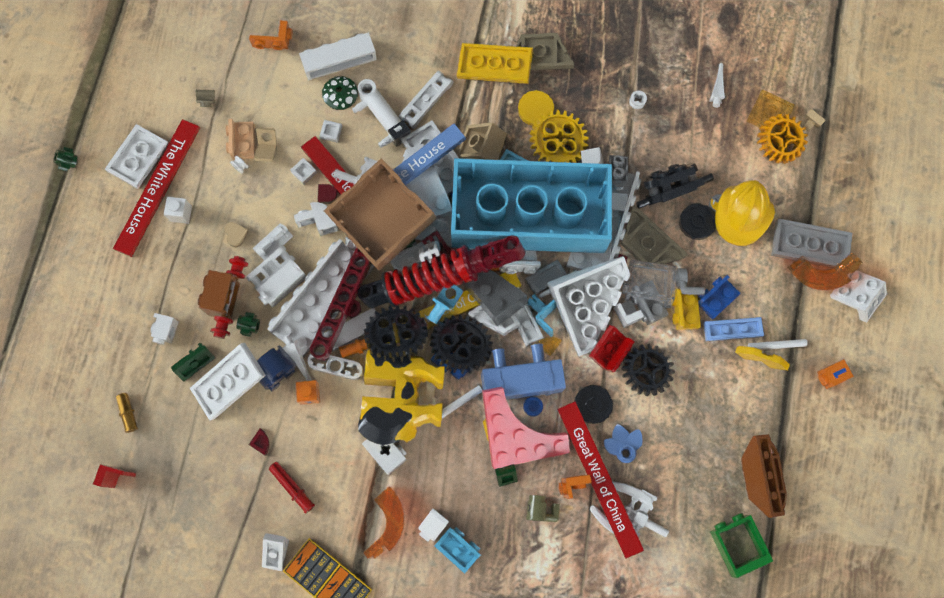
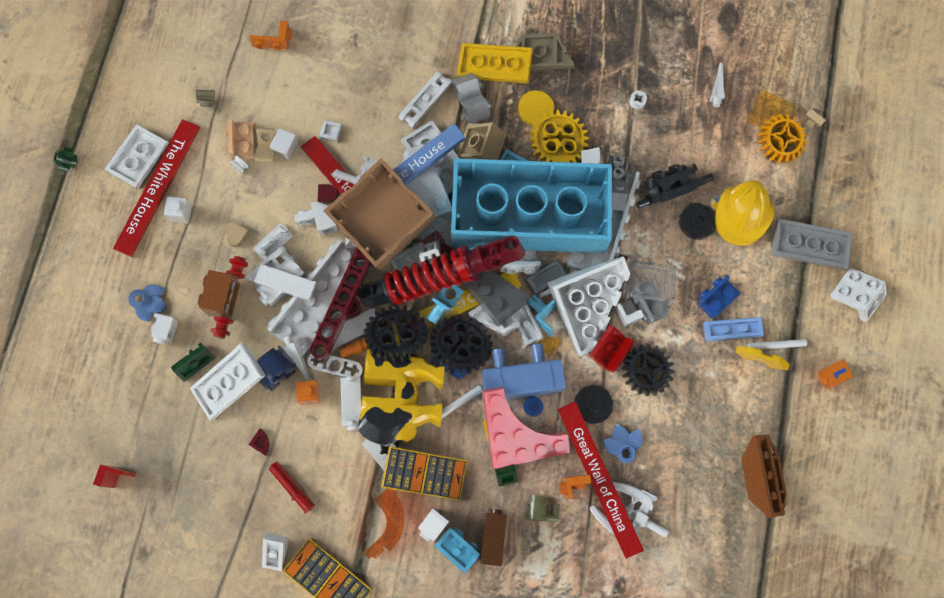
pearl gold axle [116,393,138,433] -> none
dark green gear [236,312,260,337] -> none
white tile [290,158,317,185] -> none
white brick [299,32,377,81] -> none
dark green dish [322,76,358,110] -> none
white piece [352,79,411,148] -> none
dark tan wing [621,205,688,270] -> none
yellow bracket [670,289,701,330] -> none
light grey plate [673,268,705,295] -> none
green window [710,513,773,578] -> none
clear orange arch [787,253,863,290] -> none
none -> medium blue plate [128,284,167,322]
none -> white tile [254,264,317,301]
none -> white panel [270,128,298,160]
none -> white brick [340,377,363,431]
none -> tile [381,446,467,501]
none -> light grey brick [452,73,492,124]
none -> reddish brown brick [480,509,507,566]

